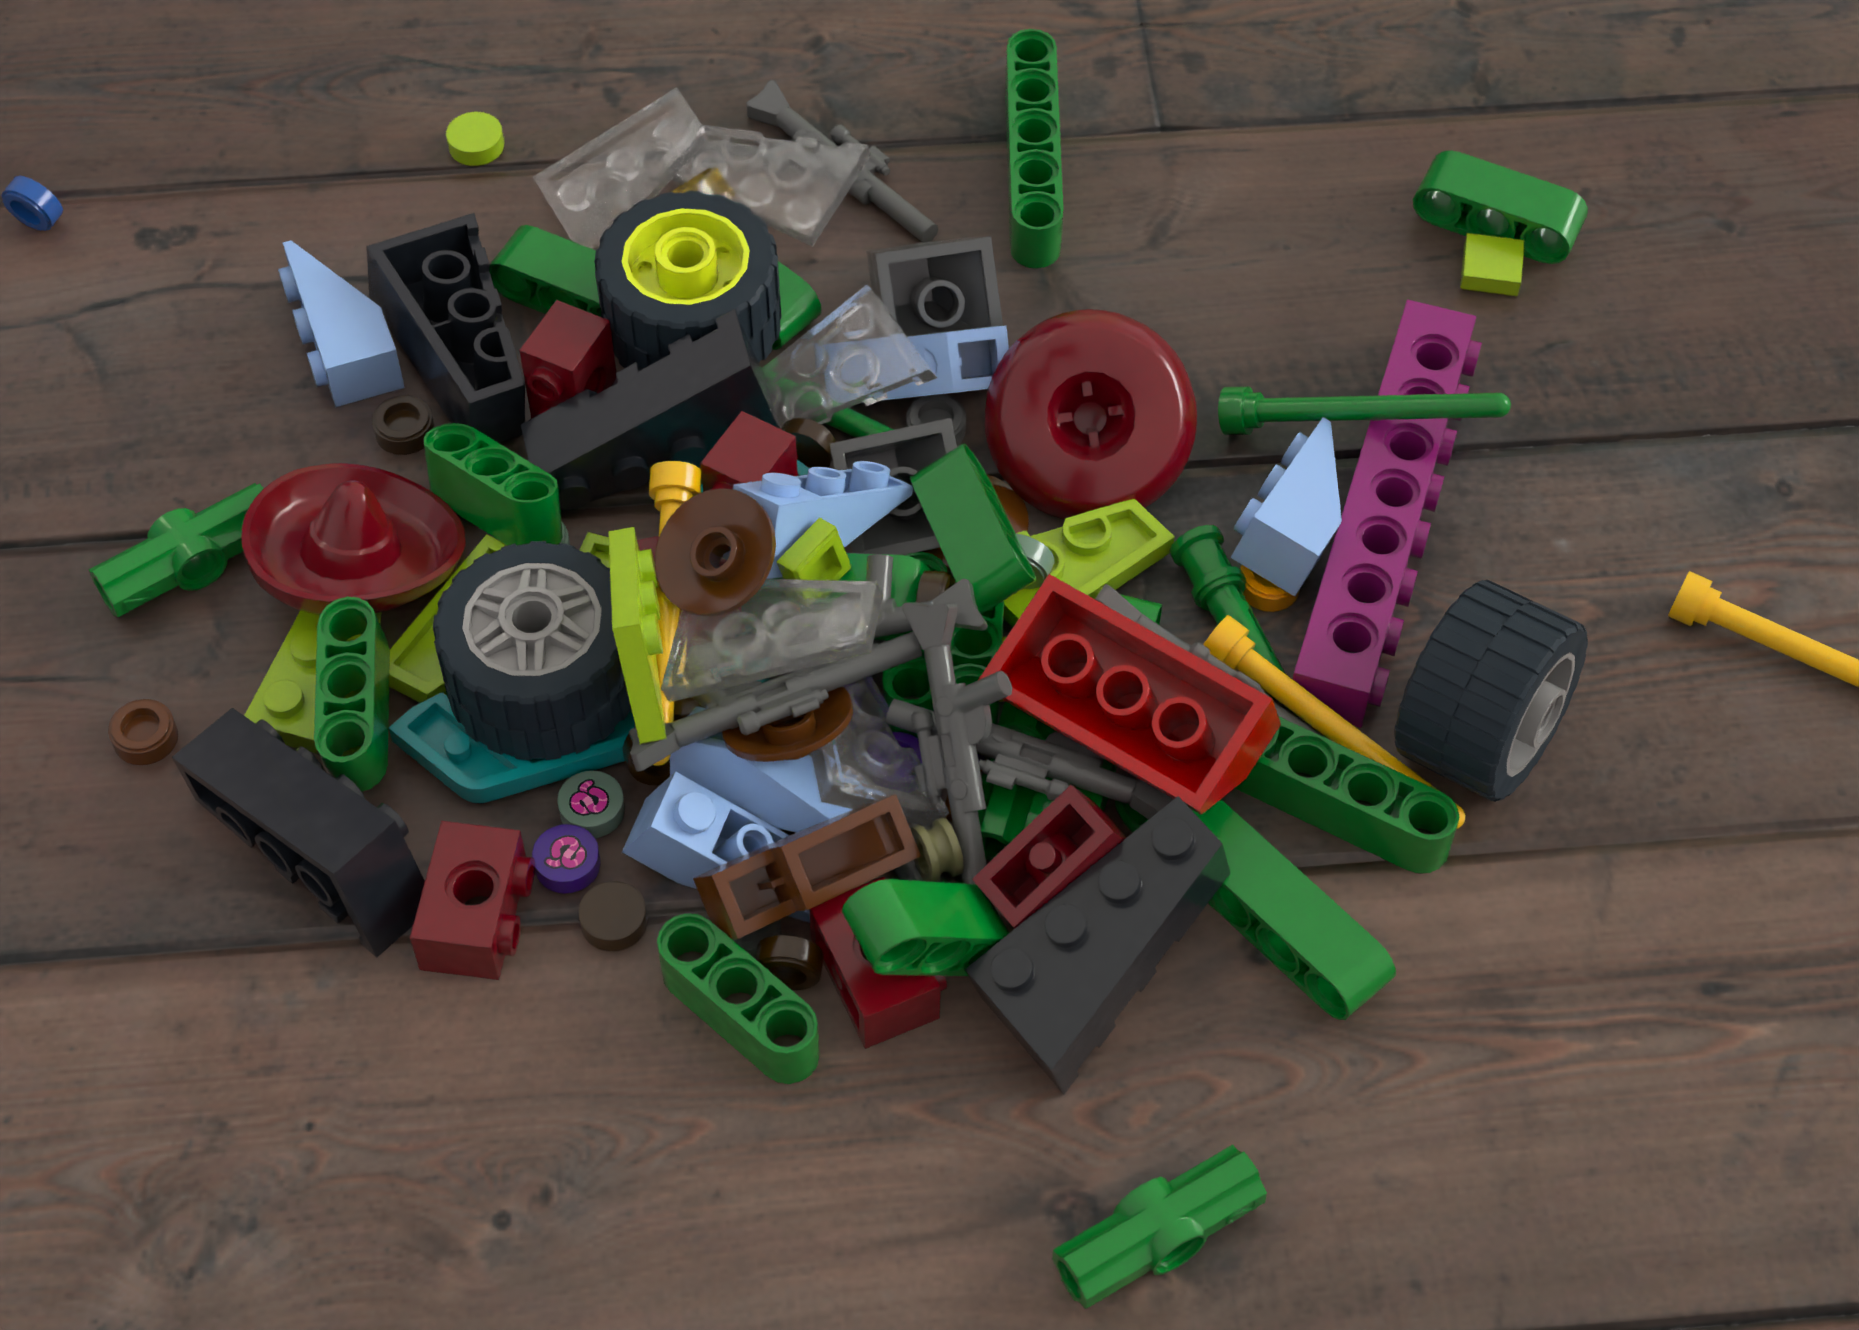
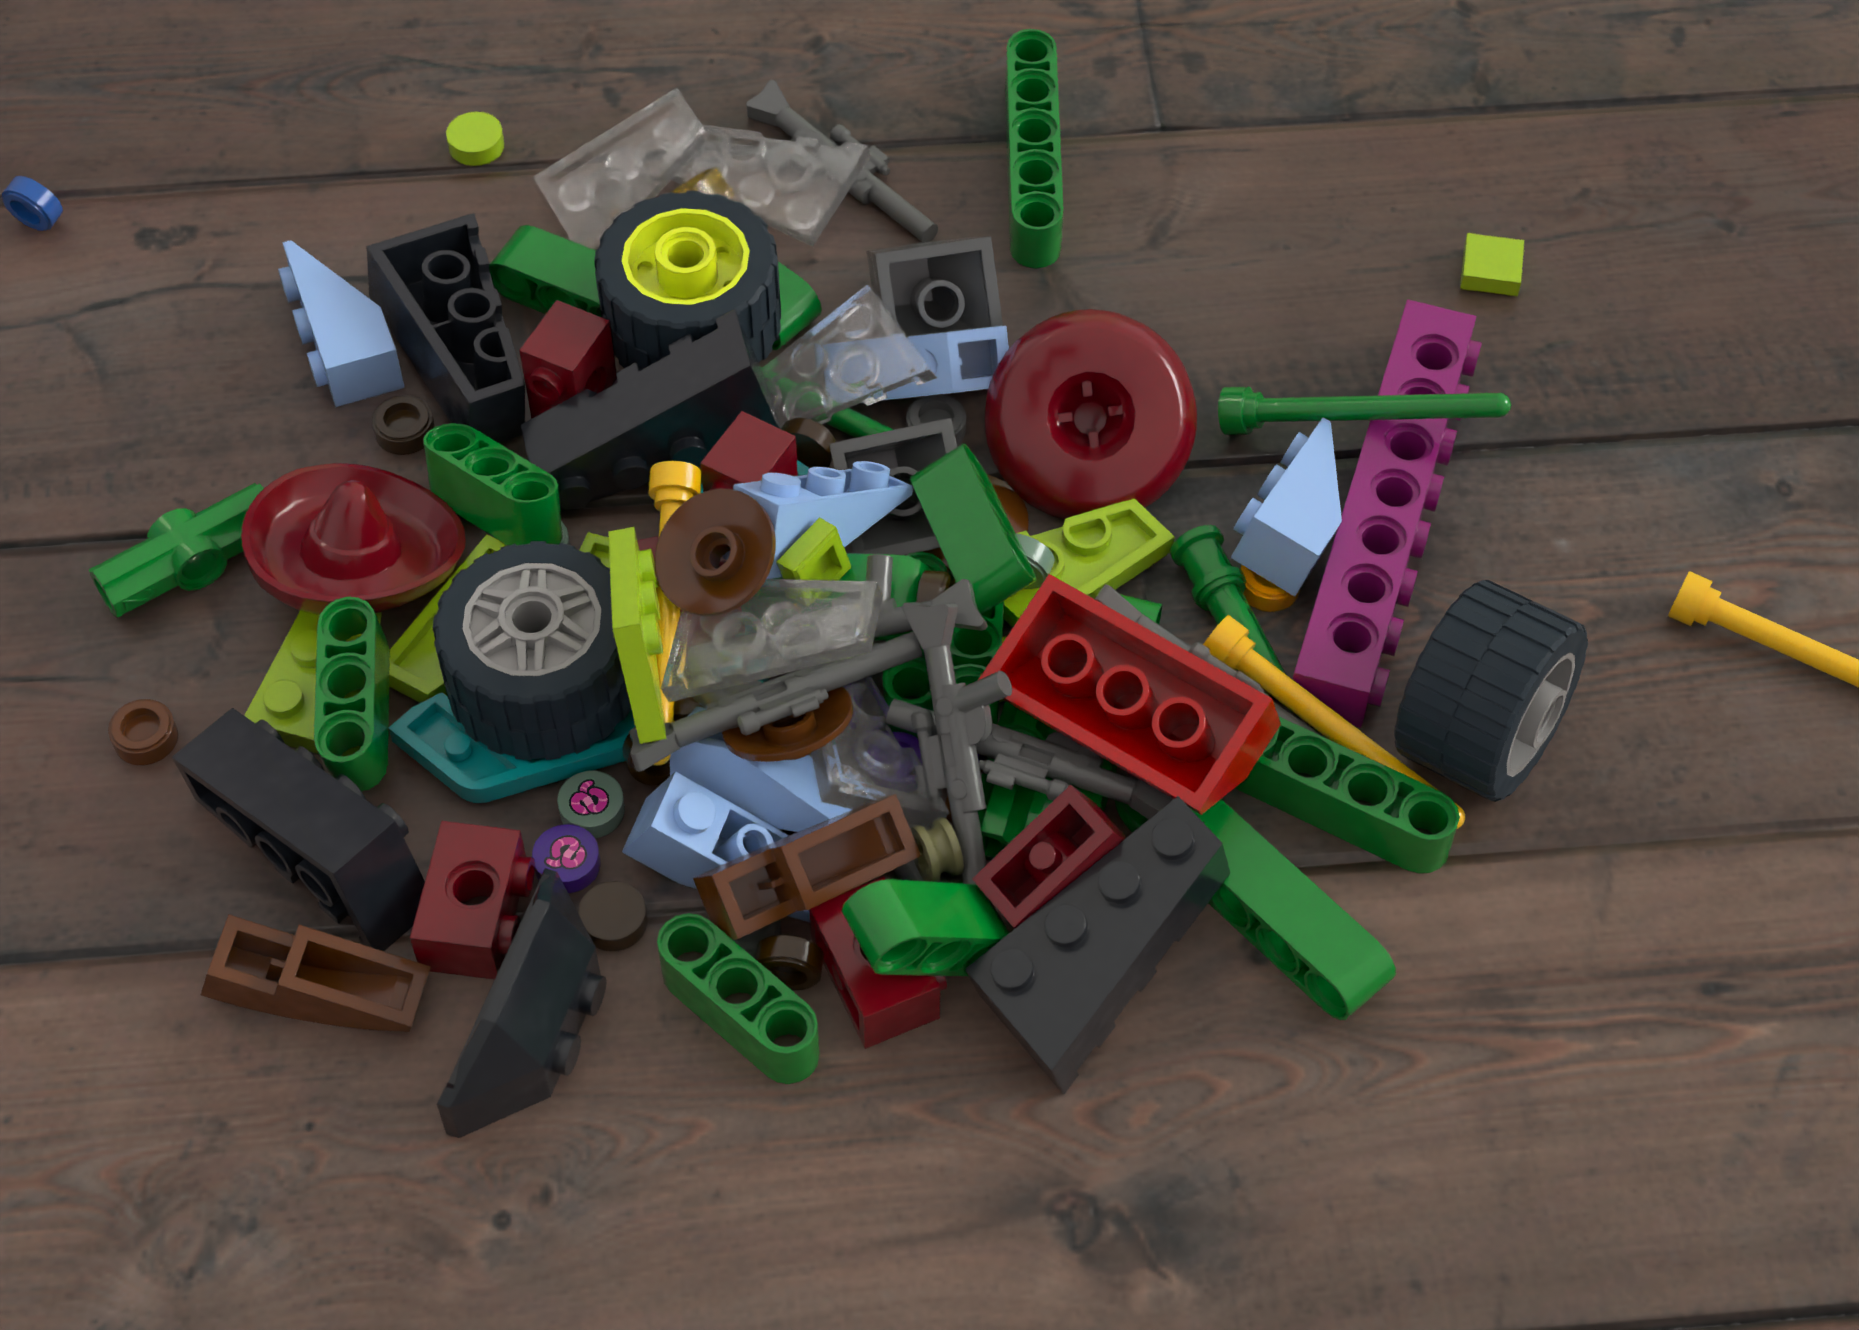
green piece [1052,1144,1267,1309] -> none
green beam [1413,150,1588,264] -> none
none -> reddish brown slope [201,914,431,1032]
none -> black wedge [437,868,607,1138]

